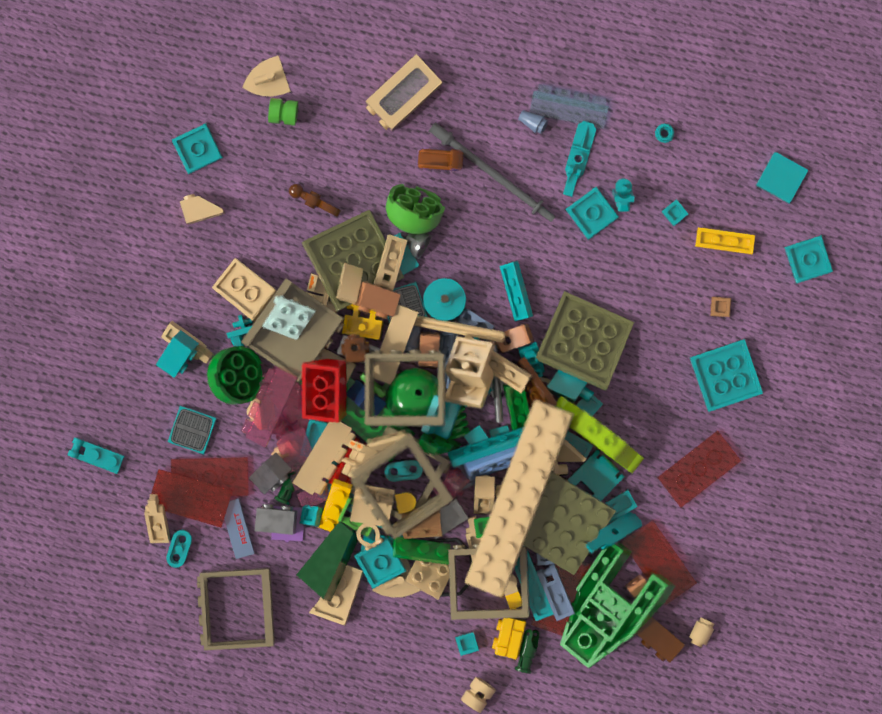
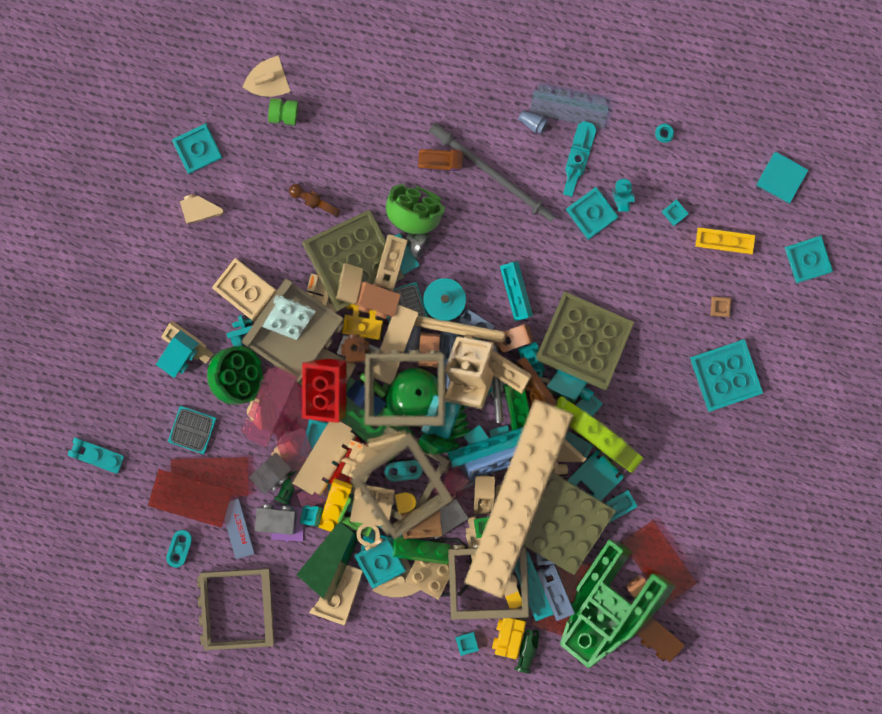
tan hinge [144,494,170,543] -> none
tan piece [366,54,443,131] -> none
tan wheel [461,677,496,713] -> none
teal piece [586,512,642,553] -> none
clear red tile [657,430,741,508] -> none
tan brick [689,617,714,647] -> none

